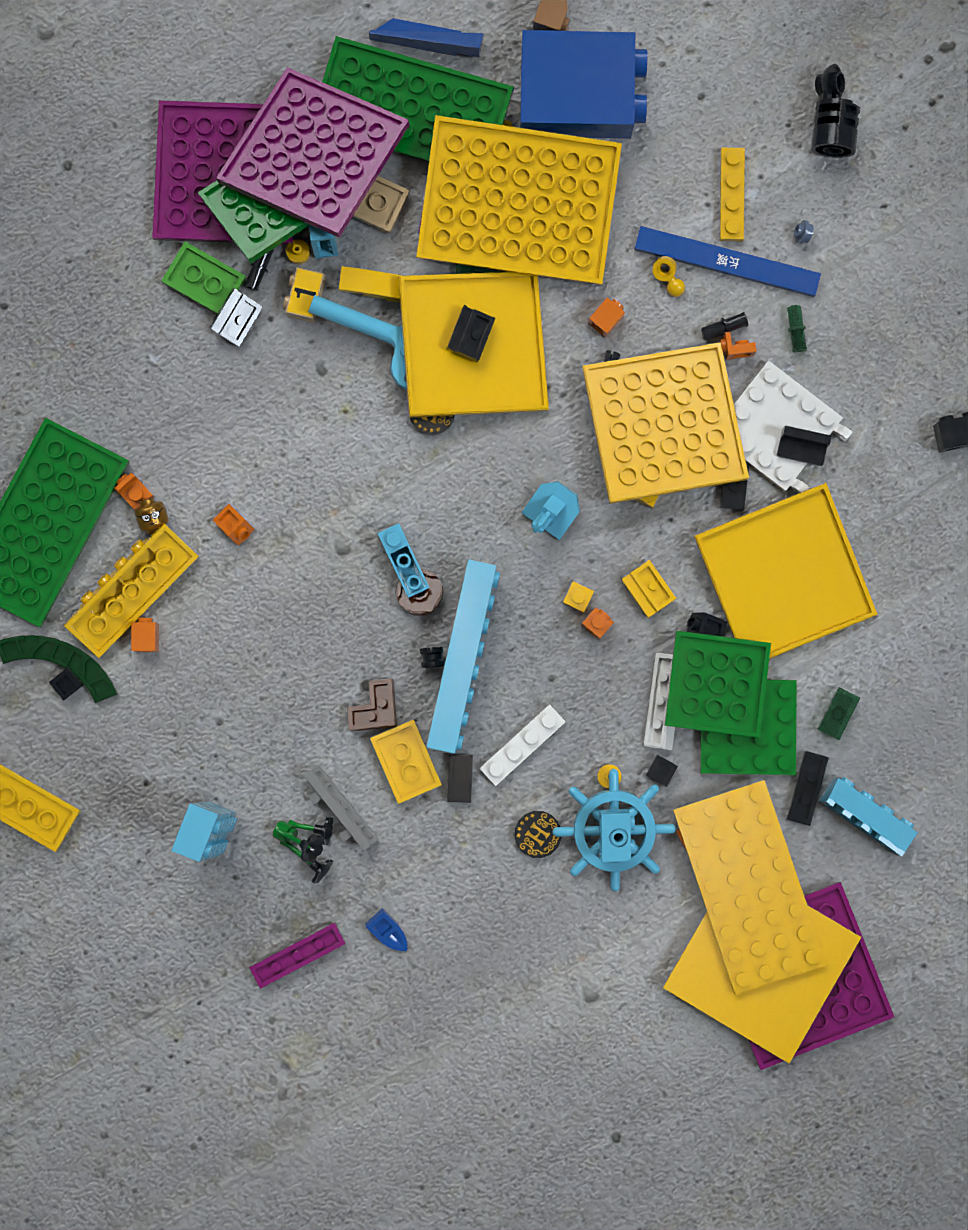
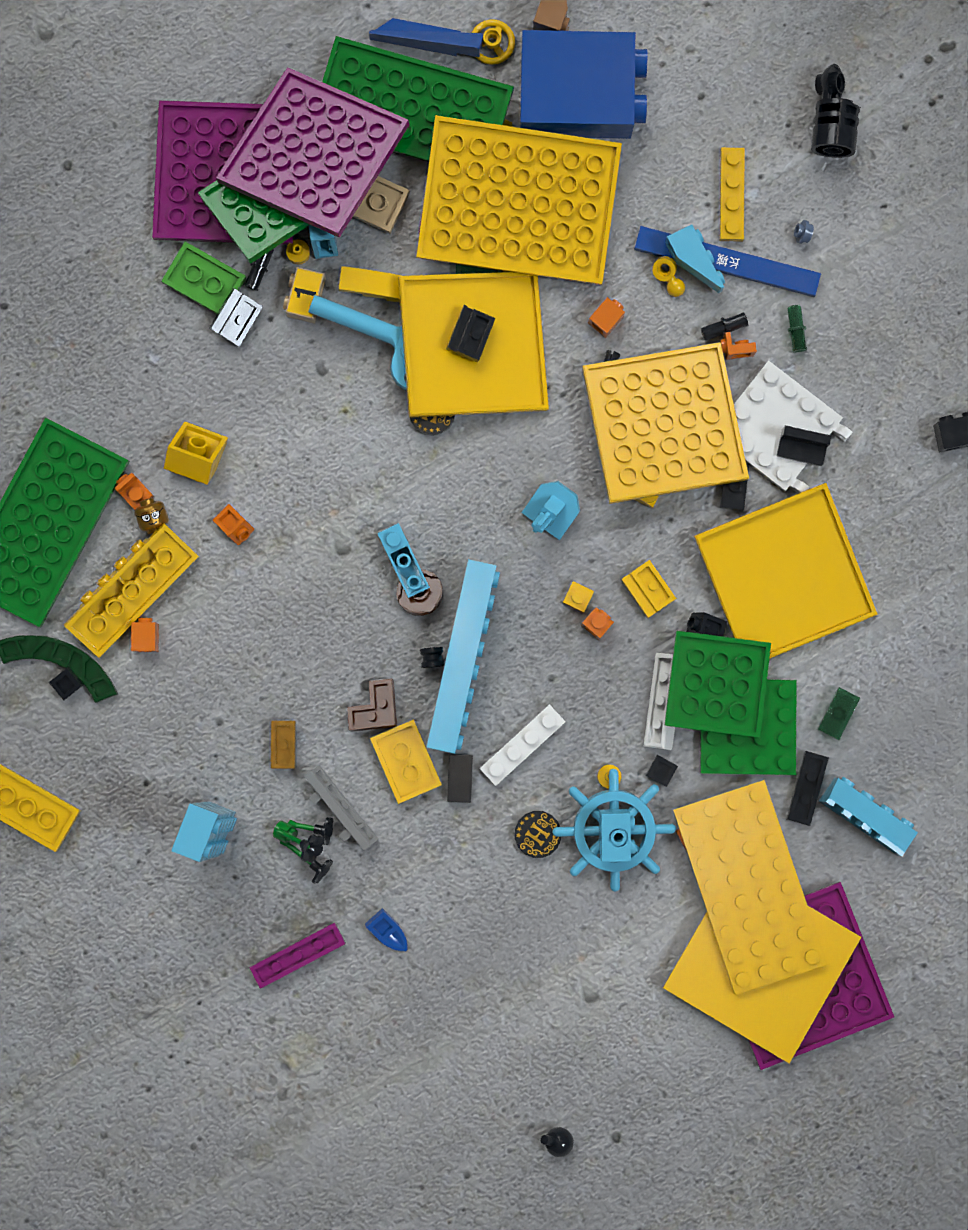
none -> yellow slope [163,421,228,485]
none -> pearl gold plate [271,721,296,769]
none -> yellow piece [471,19,515,65]
none -> black piece [540,1127,574,1157]
none -> medium azure slope [665,224,725,293]

